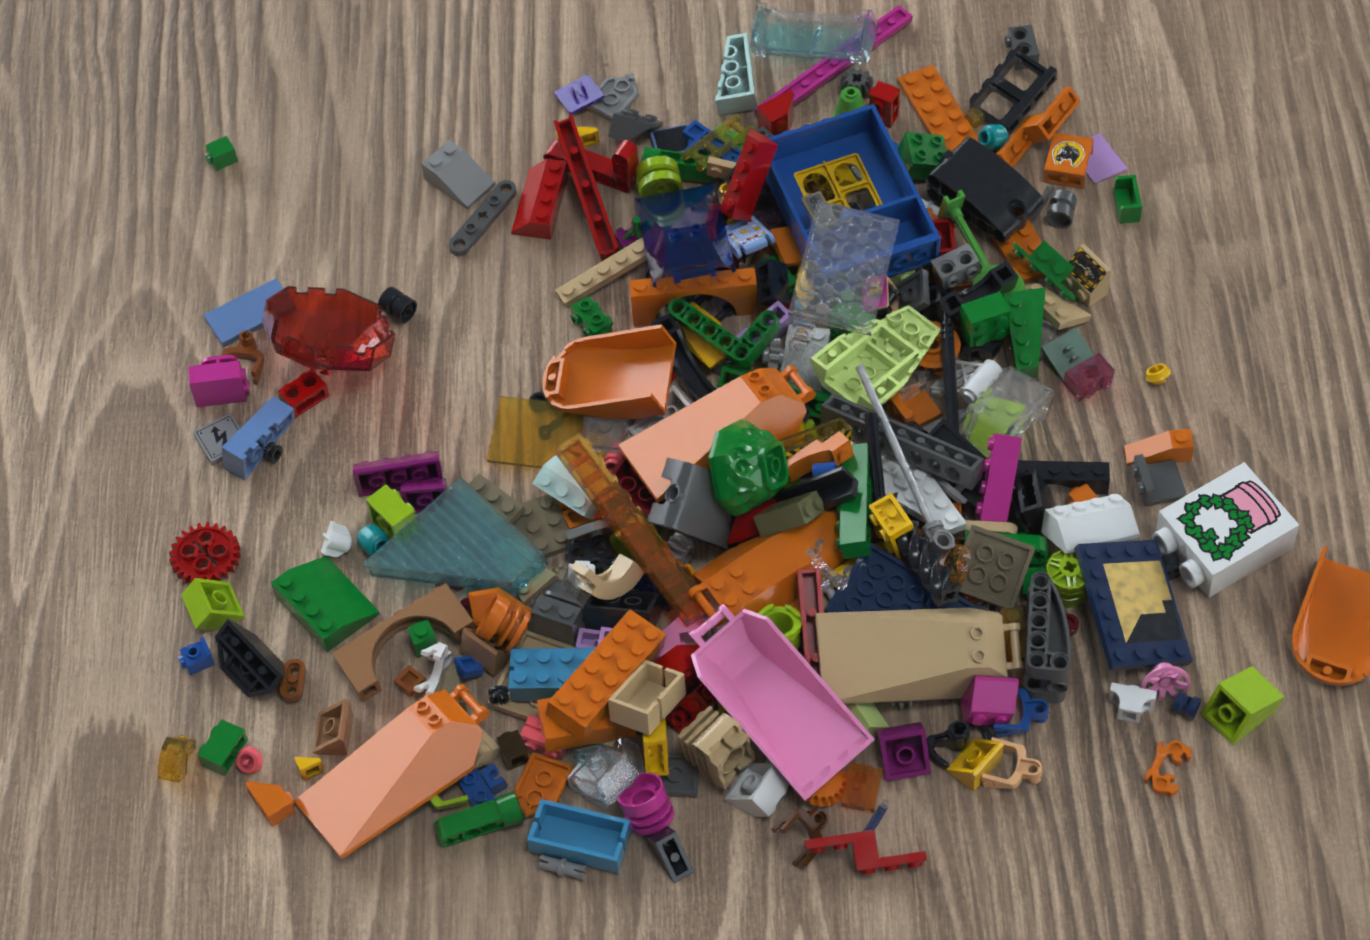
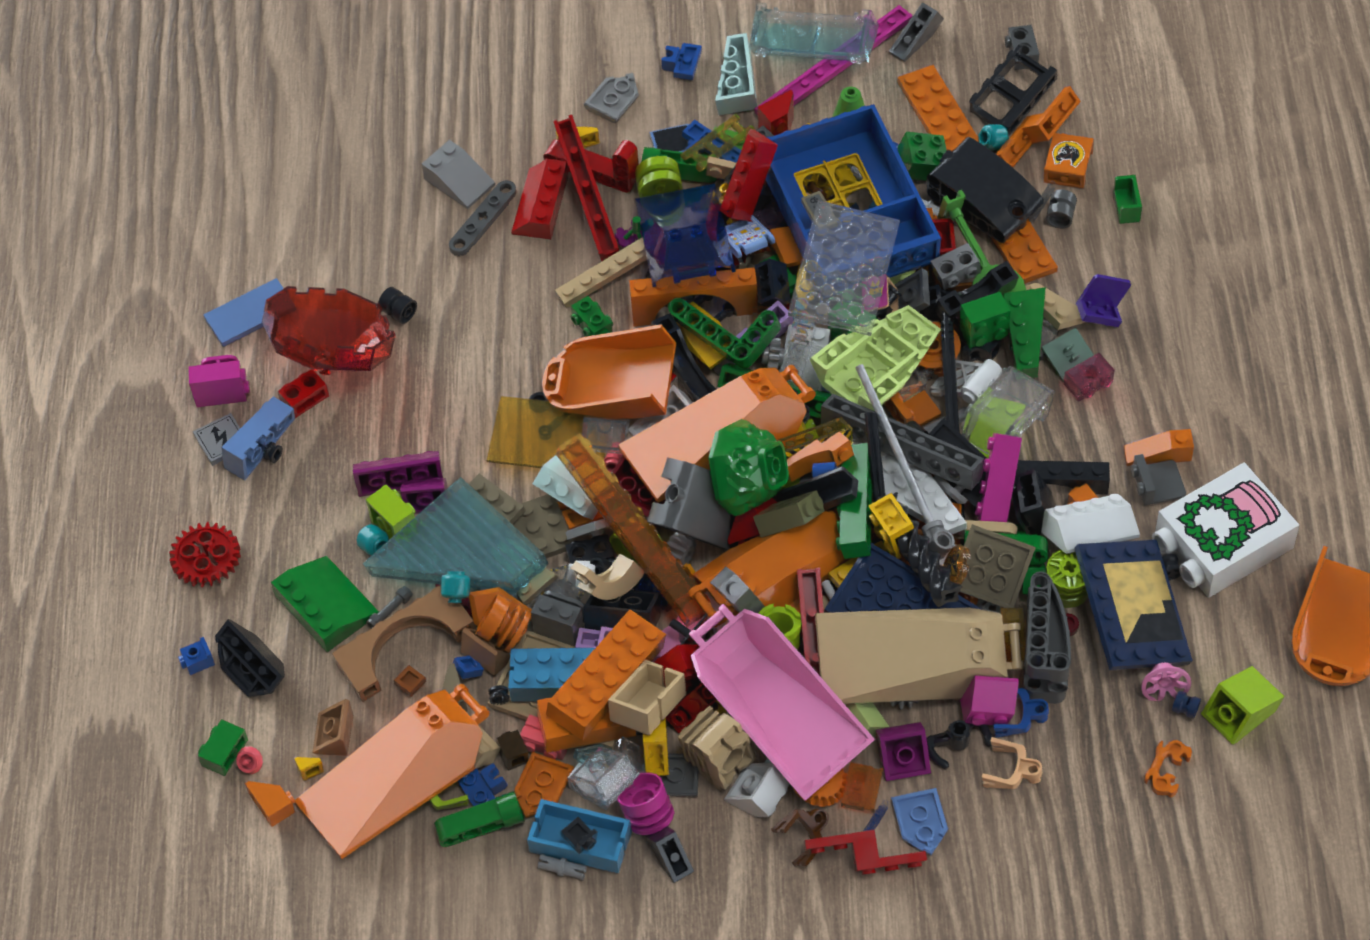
clear yellow brick [157,735,196,783] -> none
lime slope [181,578,245,631] -> none
green brick [204,136,238,171] -> none
dark orange piece [221,330,265,385] -> none
dark orange plate [280,659,306,703] -> none
white piece [321,521,352,558] -> none
green brick [407,620,437,658] -> none
white piece [413,642,453,695] -> none
piece [554,74,605,115] -> none
dark grey slope [608,109,663,141] -> none
clear piece [806,539,852,595] -> none
dark grey gear [840,67,873,98] -> none
red brick [868,81,900,129] -> none
yellow slope [946,738,1004,791] -> none
clear yellow bush [964,108,985,128] -> none
green bracket [1012,240,1078,301] -> none
slope [1063,243,1111,307] -> none
lavender window [1086,133,1128,184] -> none
white brick [1108,682,1157,723] -> none
yellow hat [1145,363,1171,385] -> none
none -> dark grey bar [366,586,413,629]
none -> teal head [441,571,470,603]
none -> black bracket [560,817,598,854]
none -> blue plate [661,43,702,80]
none -> black shield [669,614,708,645]
none -> flat silver slope [710,567,765,613]
none -> flat silver slope [889,2,944,61]
none -> medium blue tile [891,788,948,855]
none -> dark purple bracket [1076,274,1131,327]

